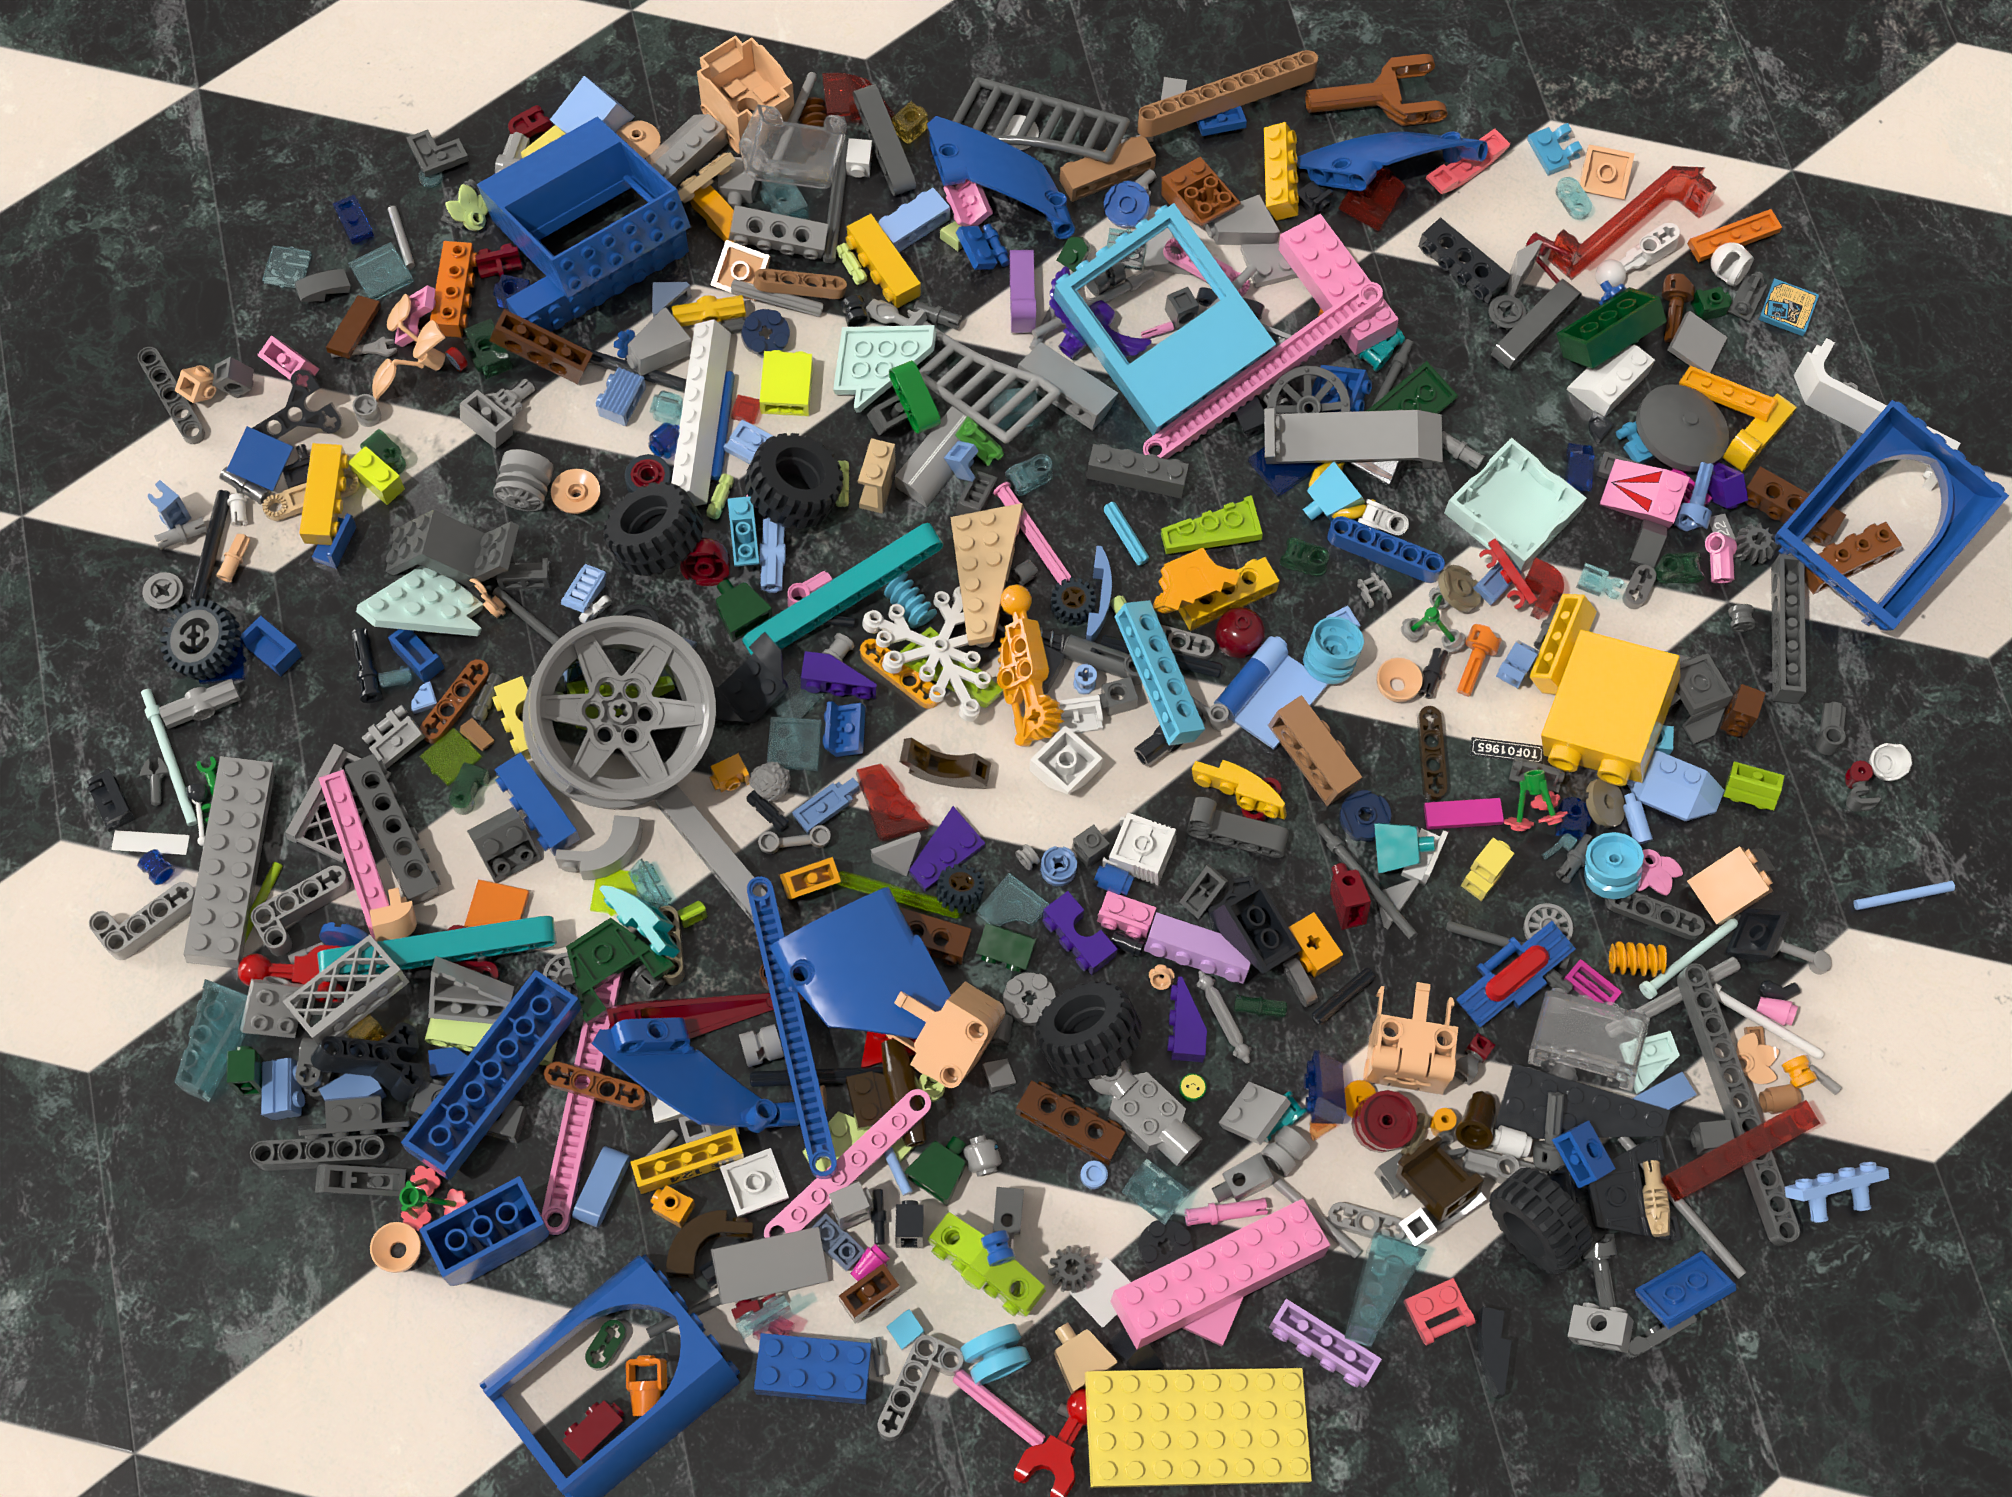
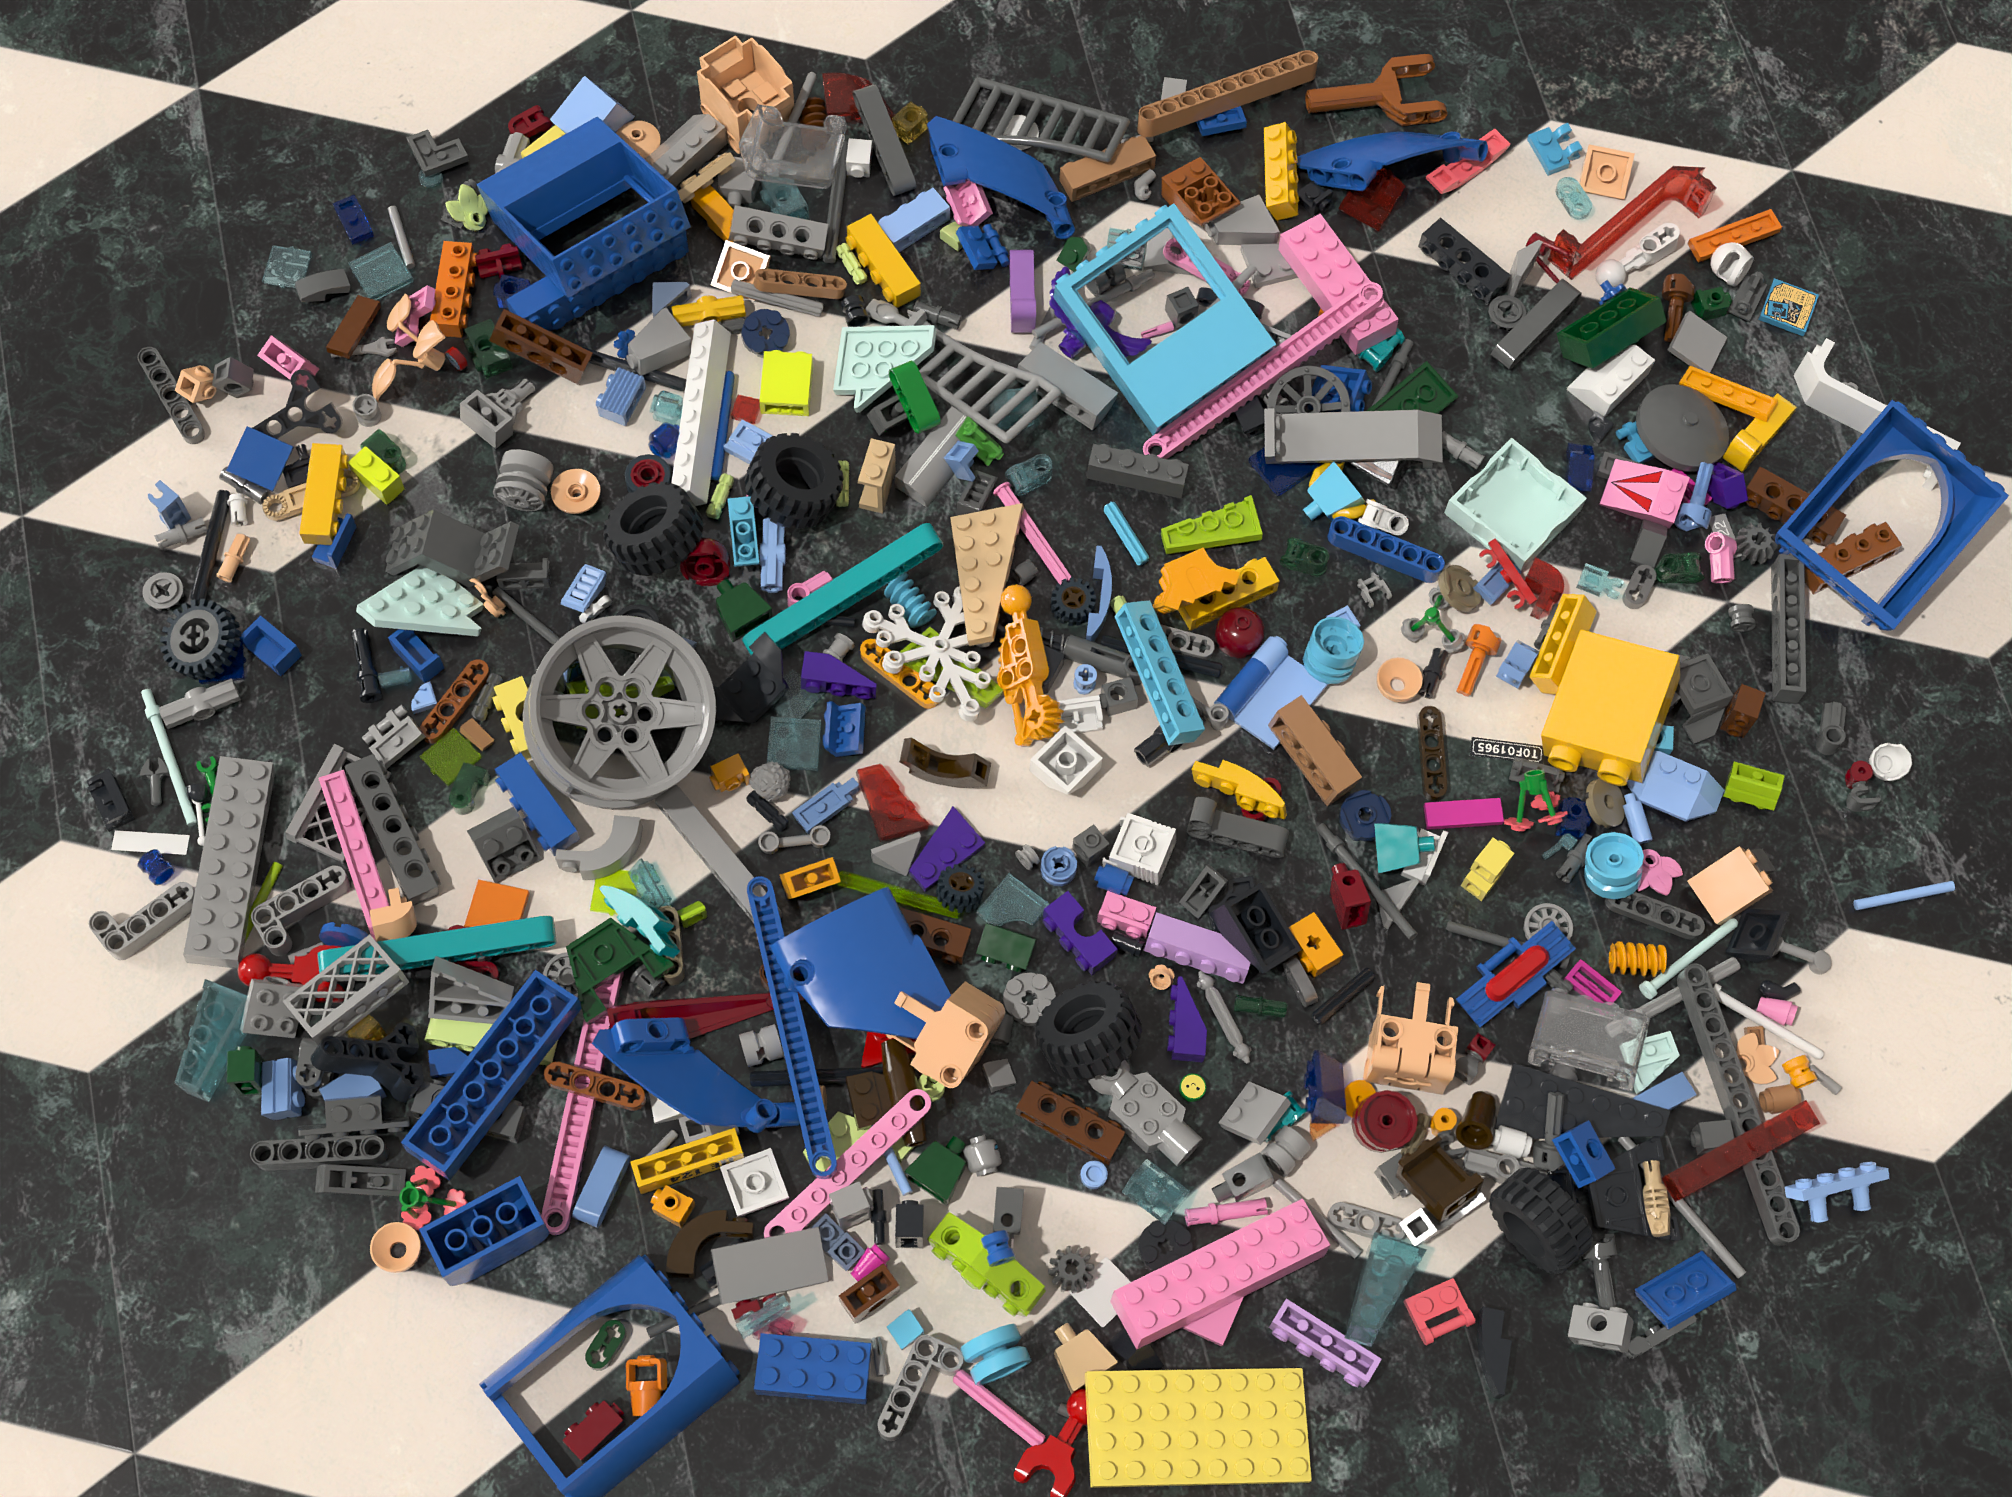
blue tile [1104,181,1151,229] -> none

